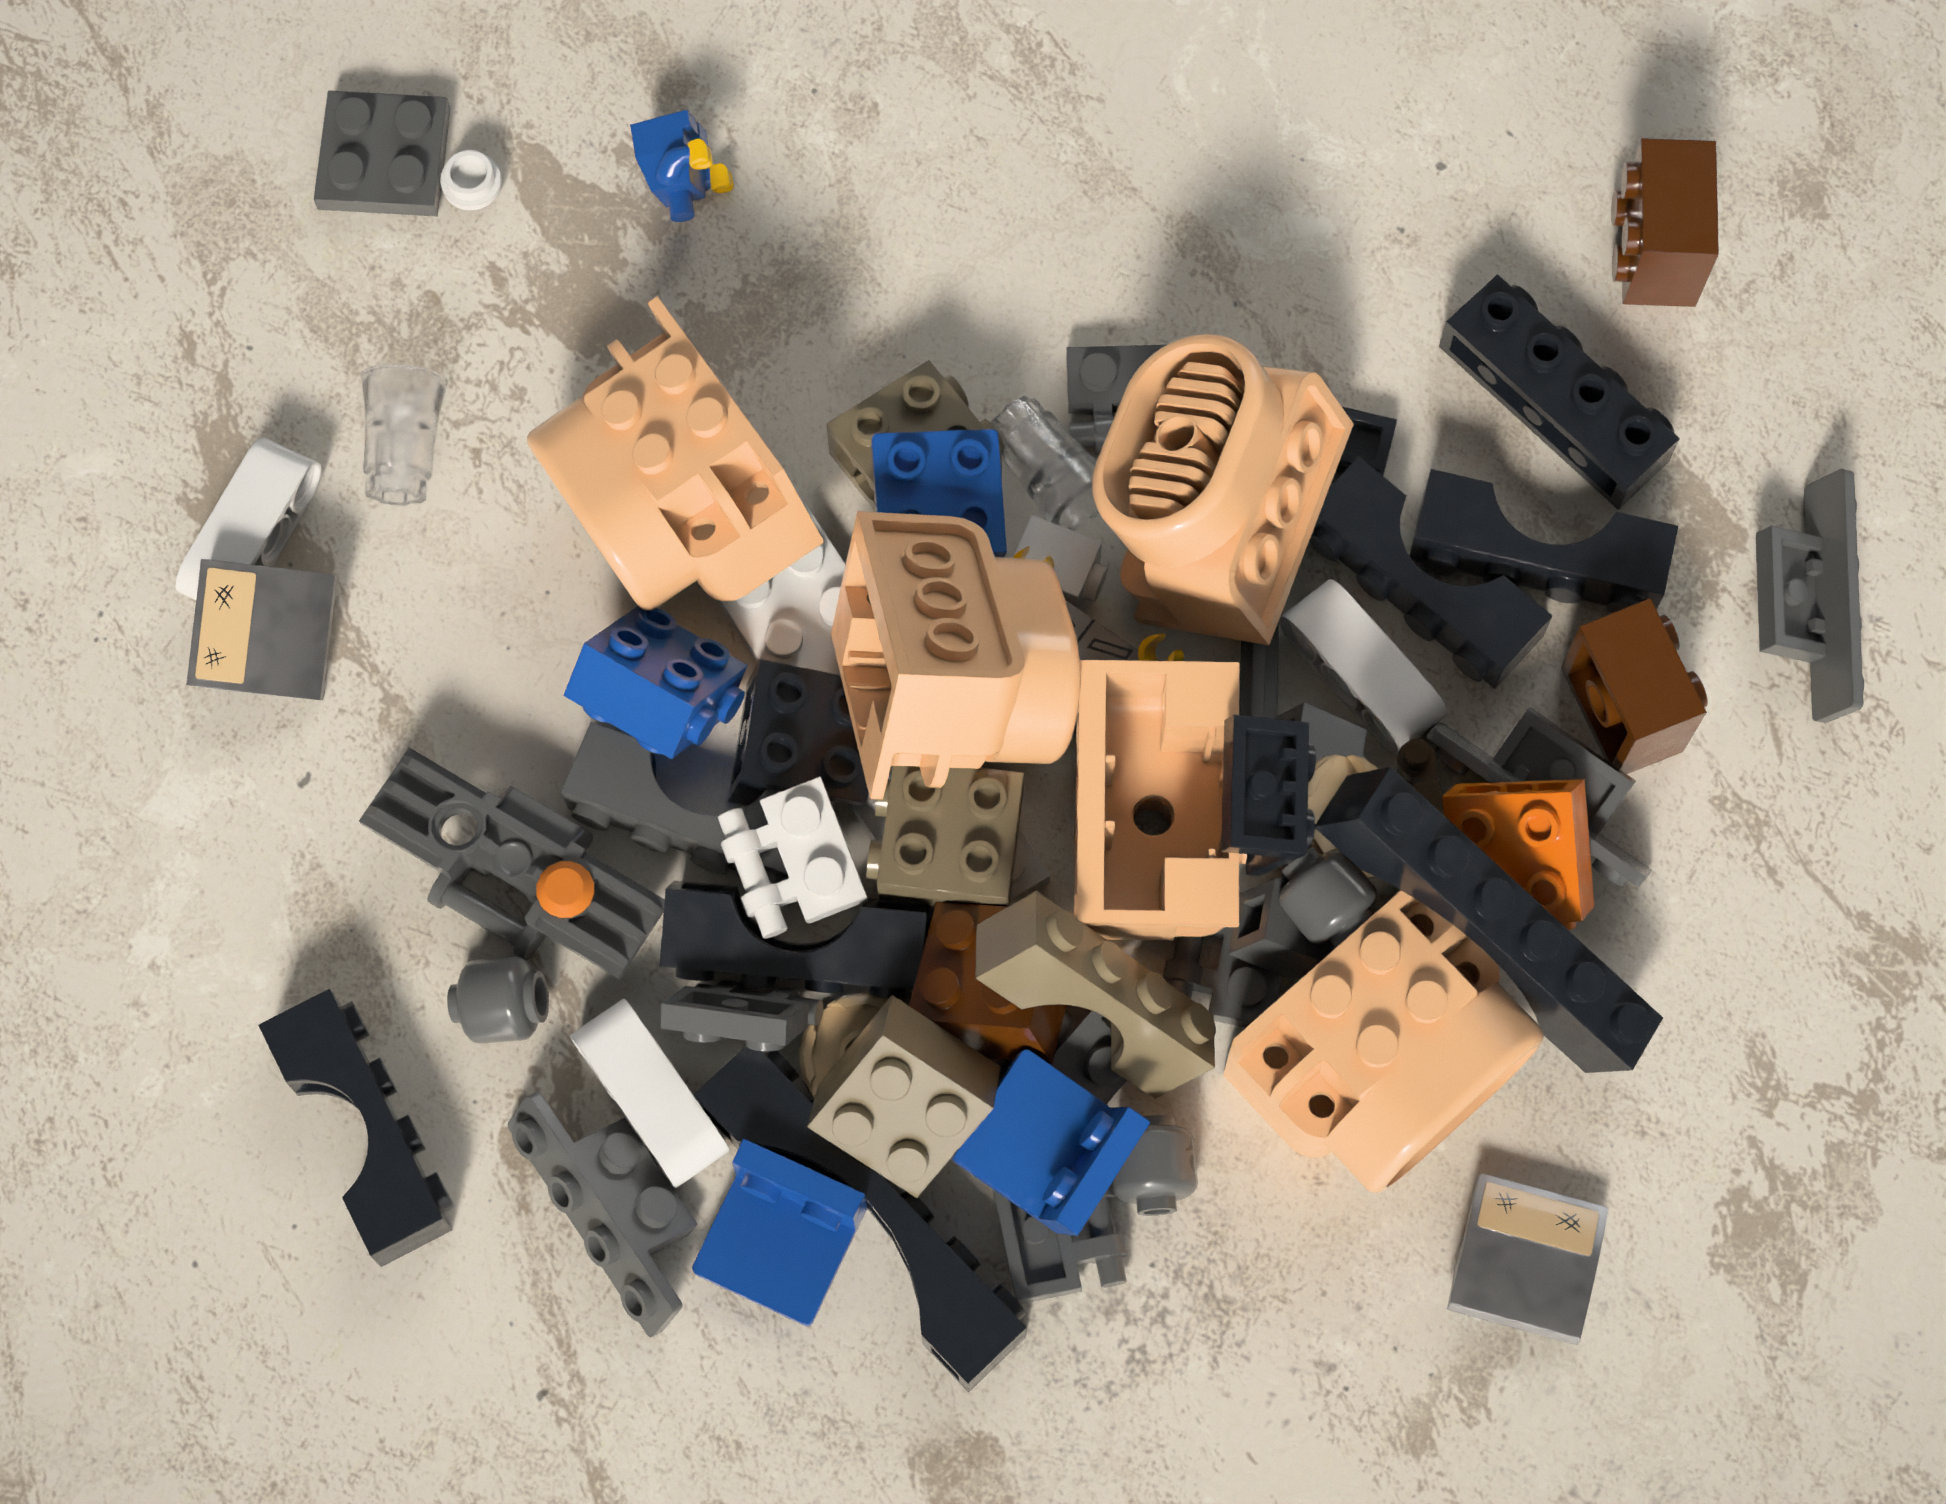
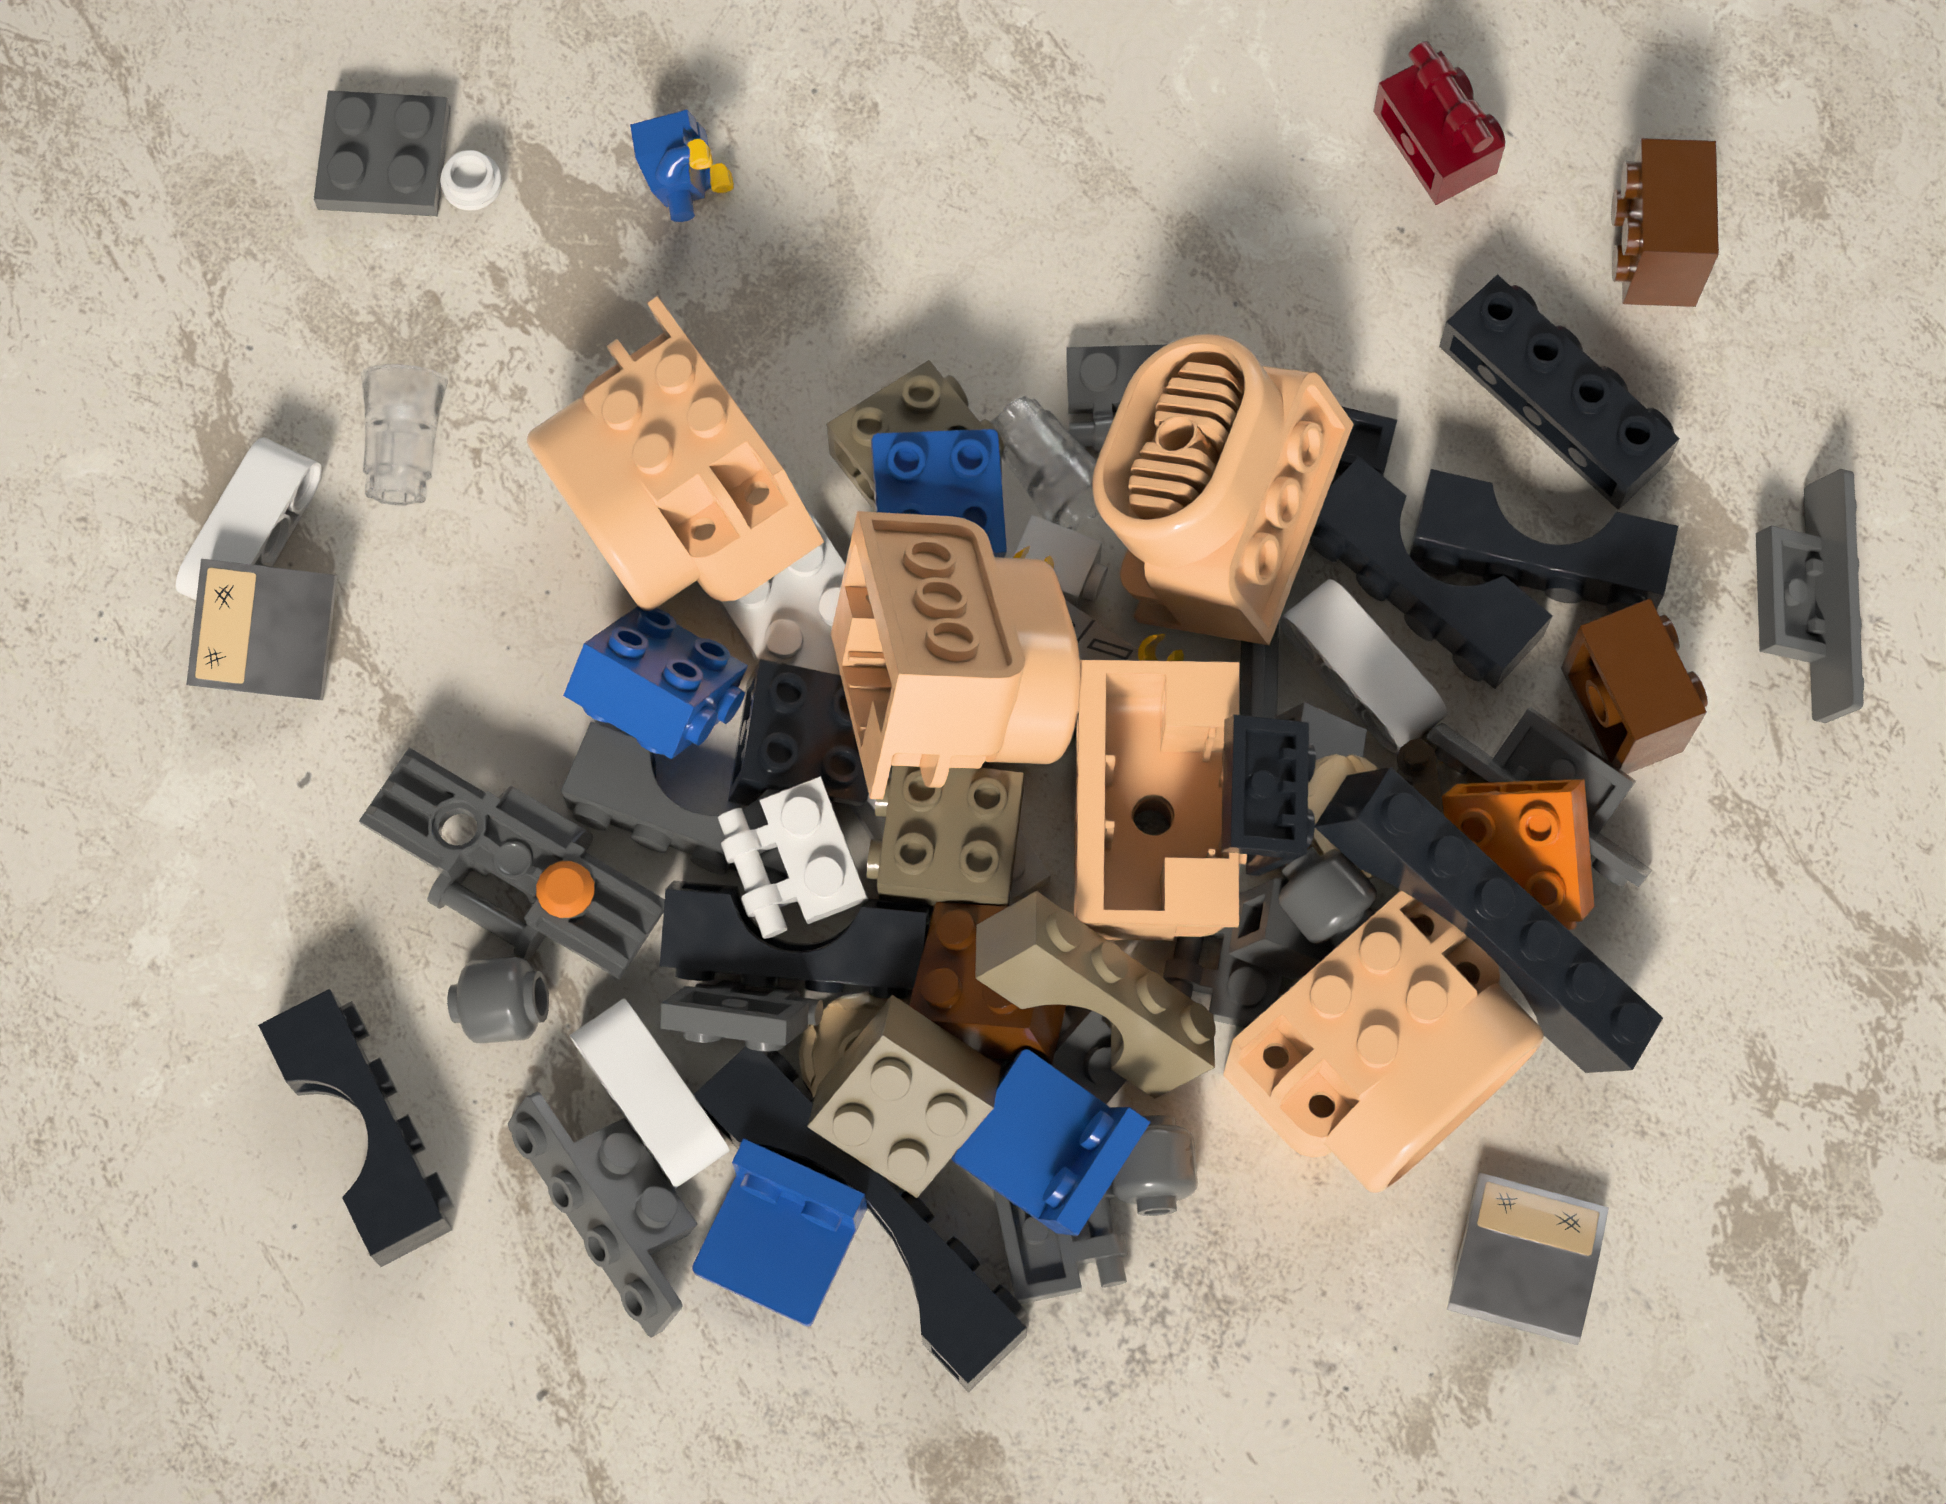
none -> dark red brick [1373,41,1506,205]

